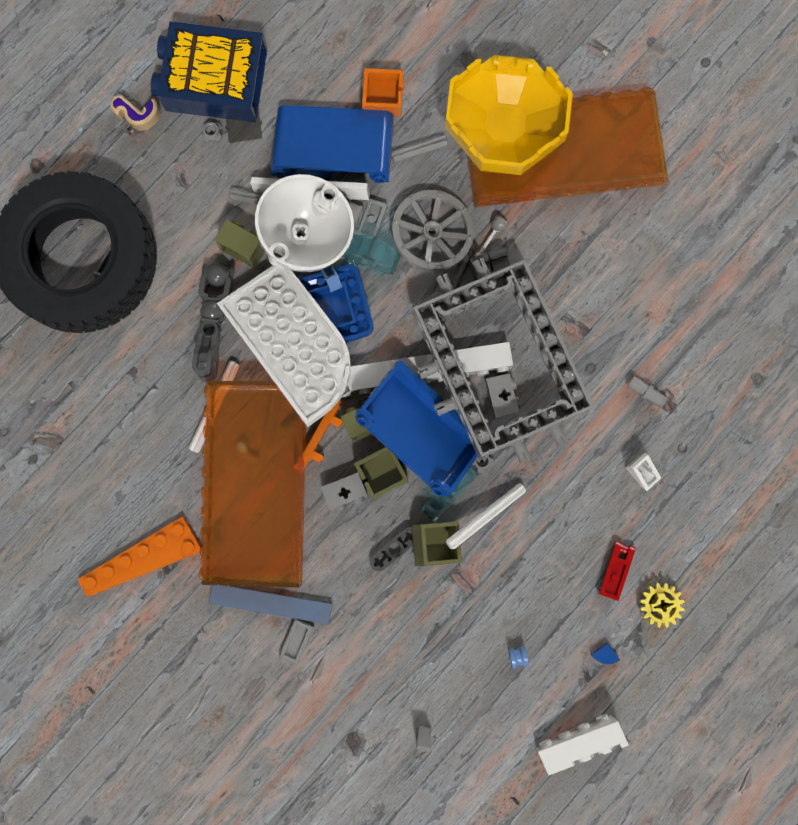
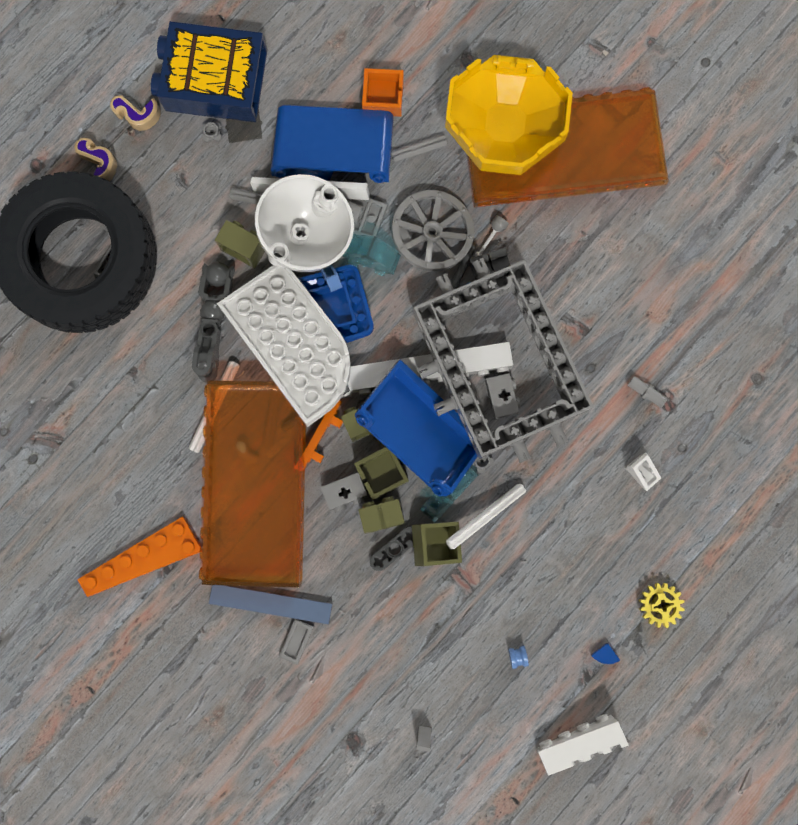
red plate [598,540,636,601] -> none
none -> tan animal [74,138,117,181]
none -> olive piece [358,496,405,534]

